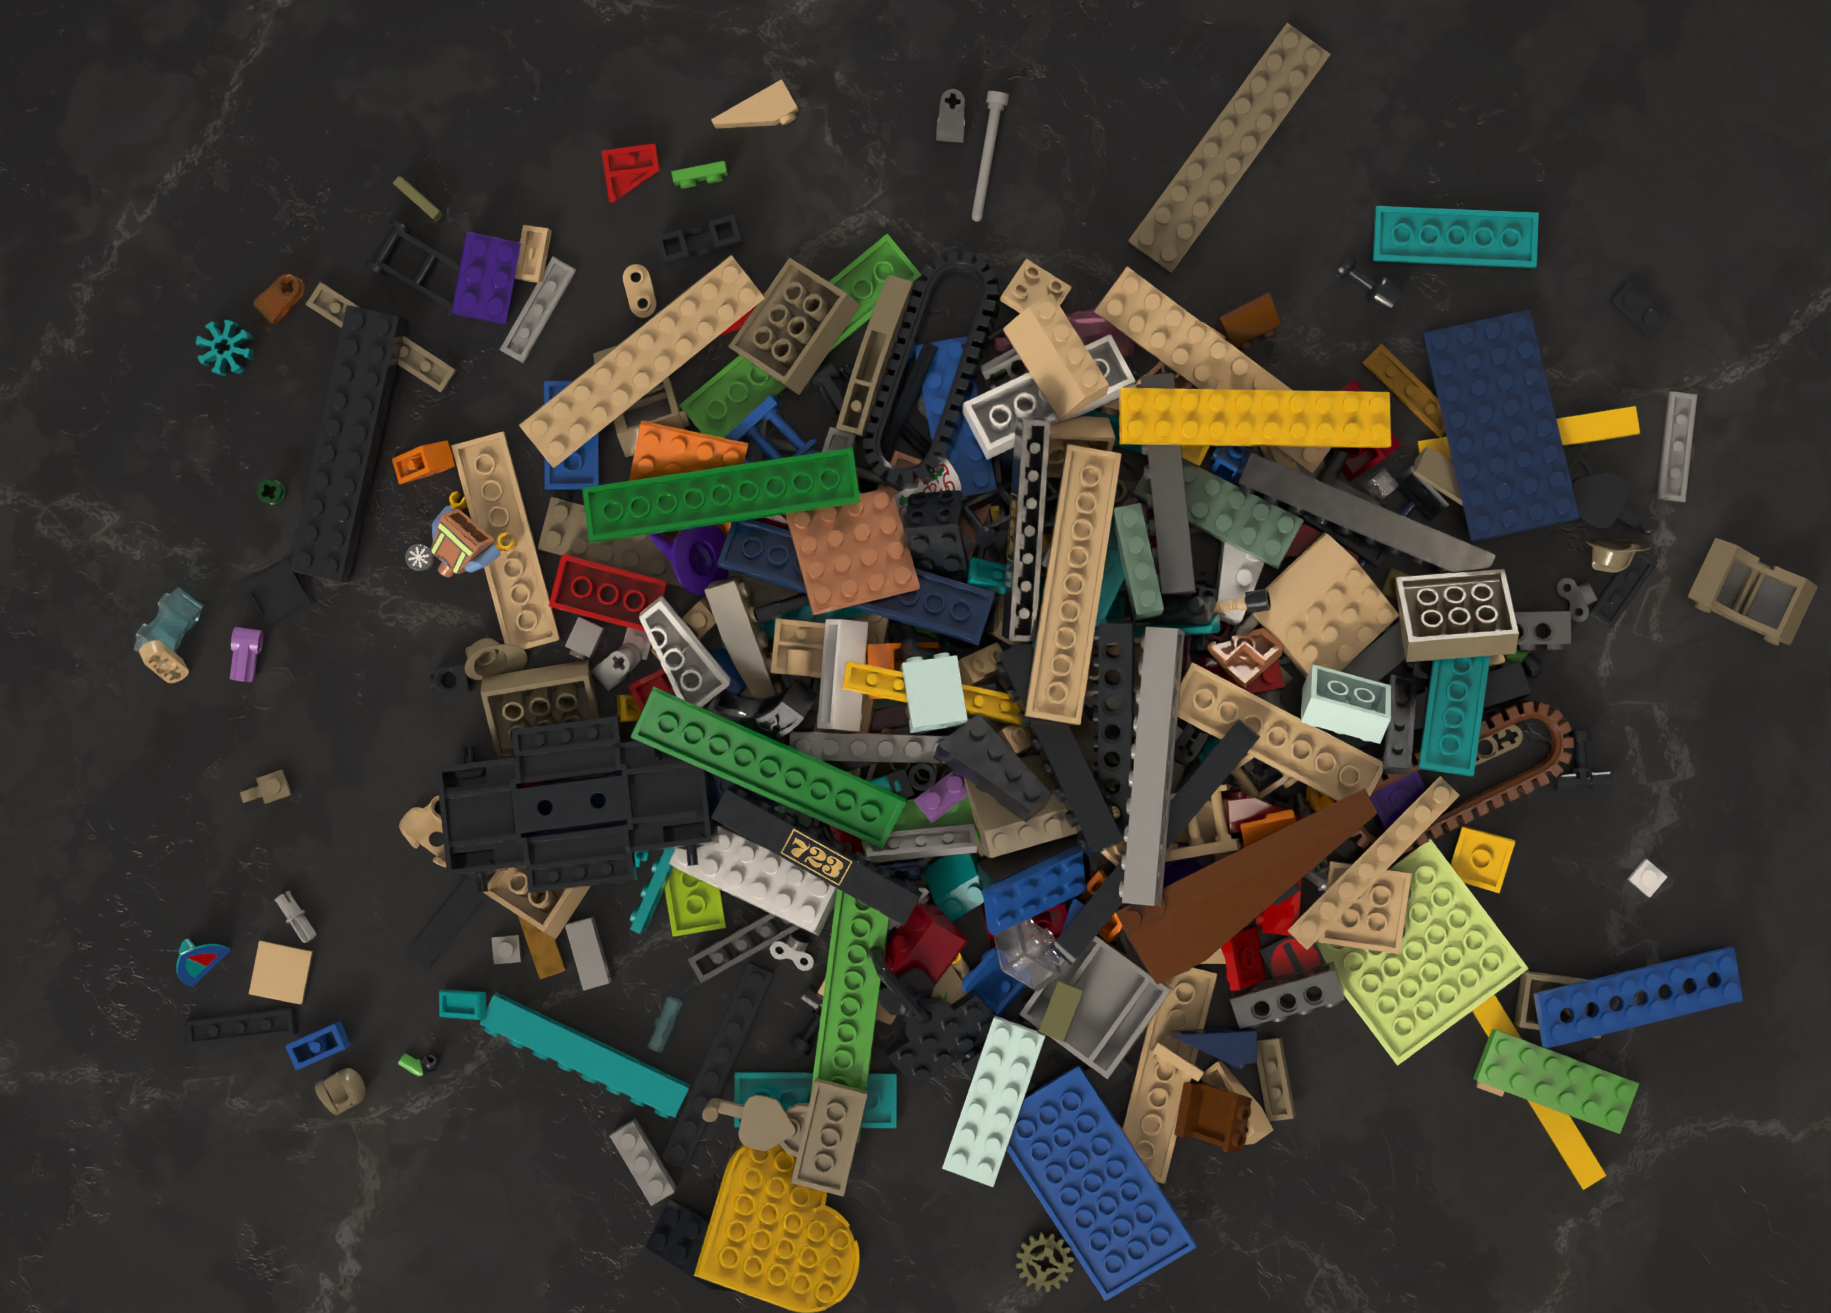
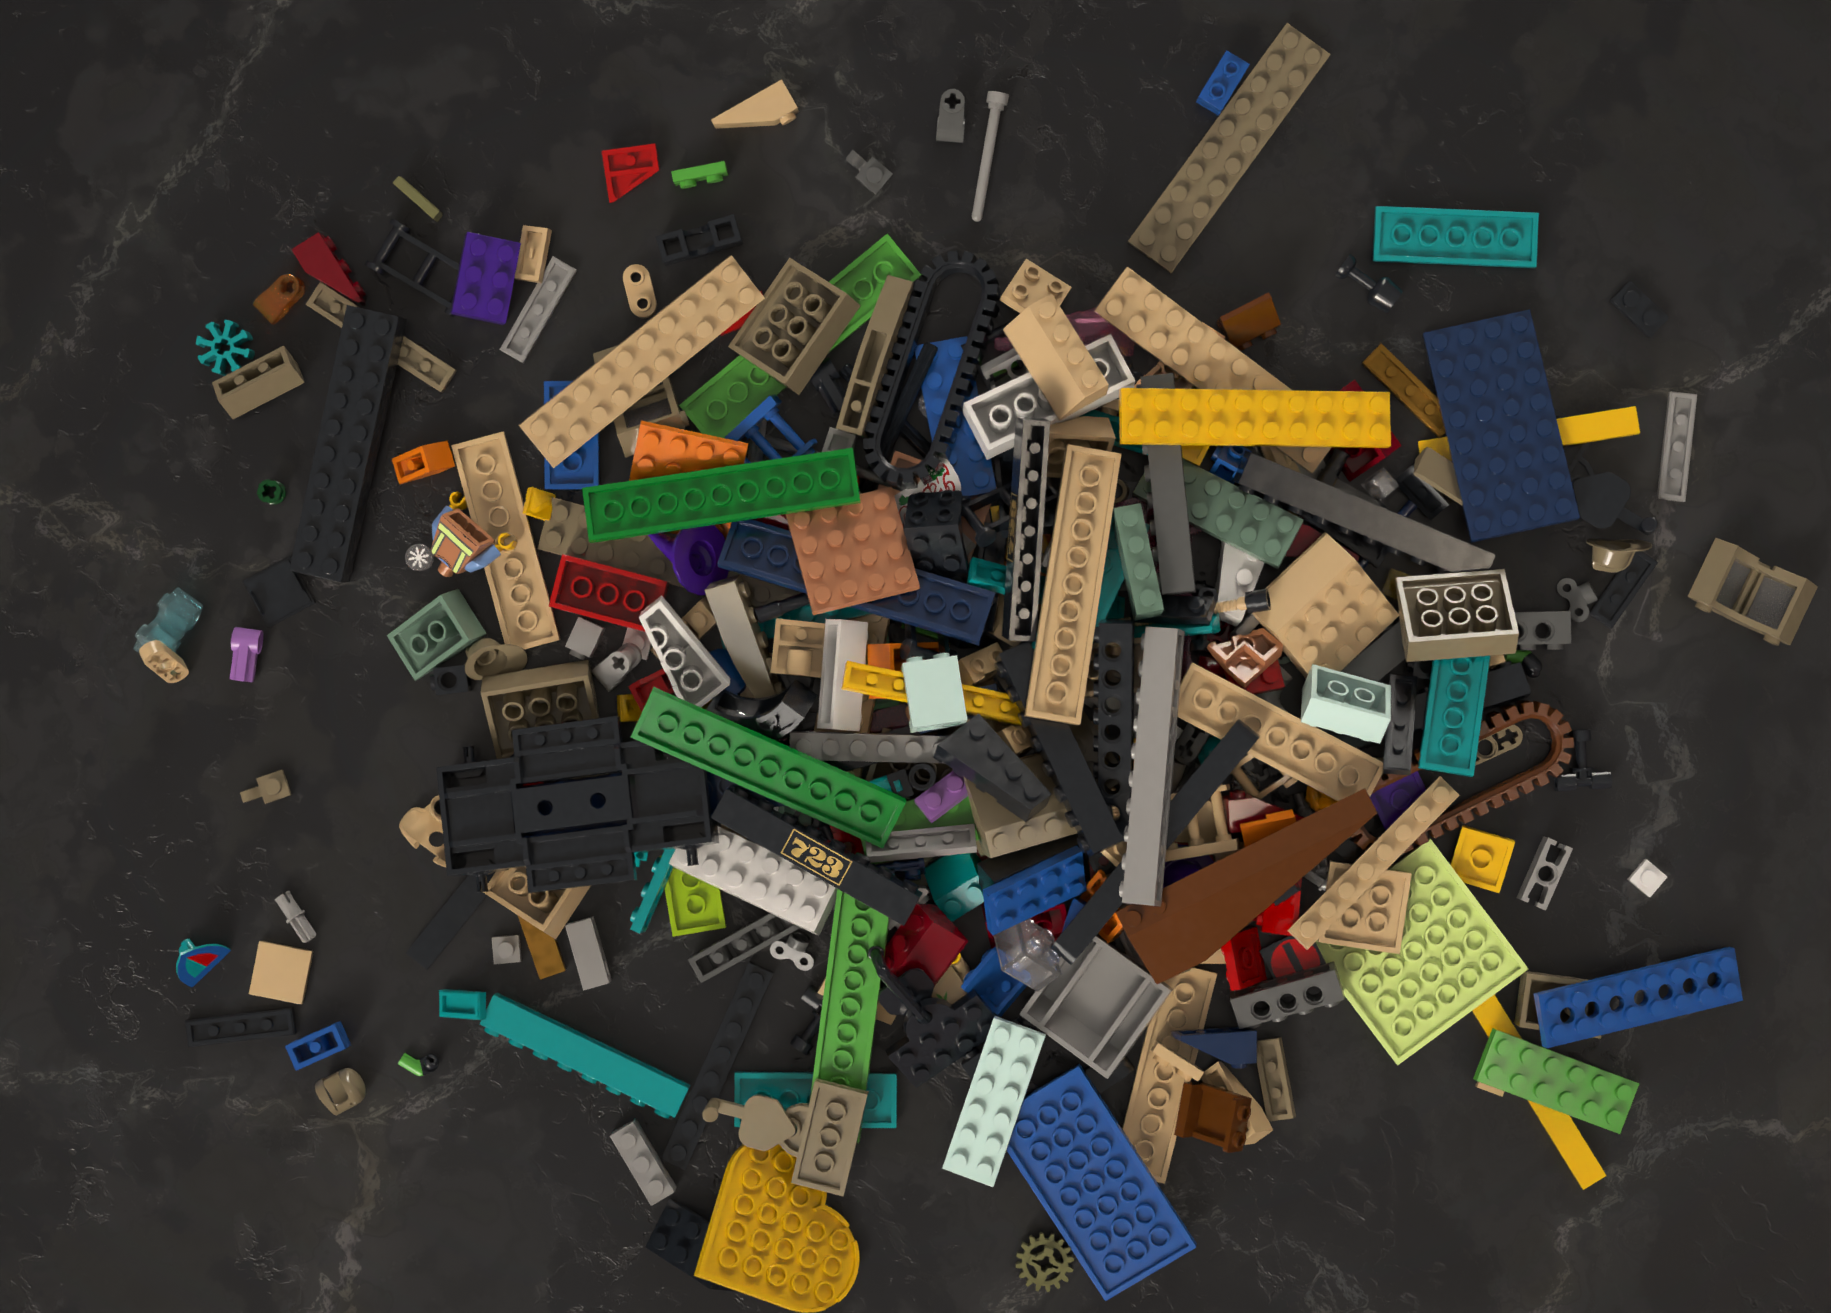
clear light blue pin [647,996,683,1053] -> none
olive tile [1038,981,1084,1042] -> none
none -> dark tan brick [212,346,305,419]
none -> dark red slope [291,232,366,306]
none -> sand green slope [387,589,486,681]
none -> yellow tile [522,487,555,521]
none -> dark grey plate [846,150,893,196]
none -> blue brick [1196,50,1250,116]
none -> light grey piece [1516,836,1573,911]

